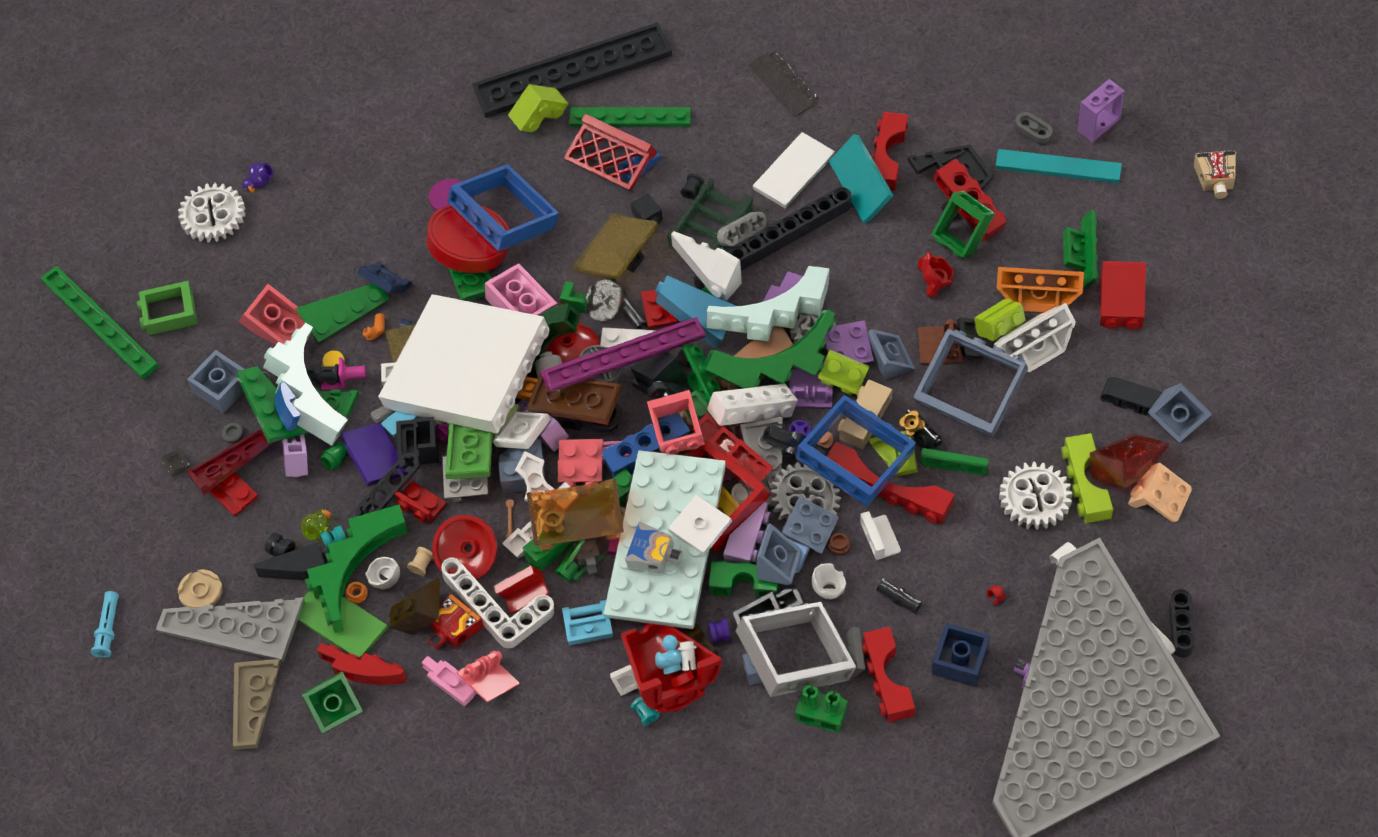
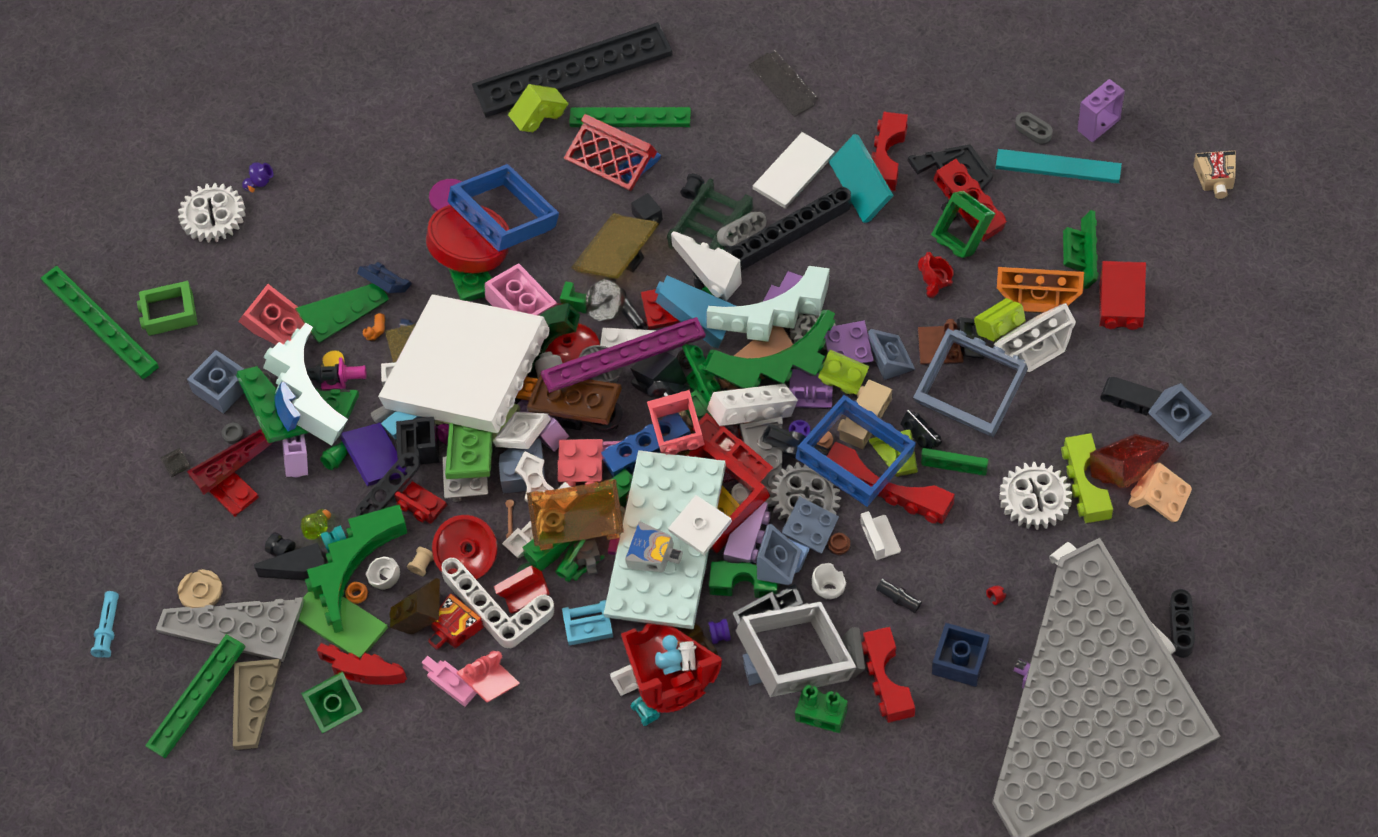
pearl gold plate [899,411,925,436] -> none
none -> green tile [145,634,246,759]

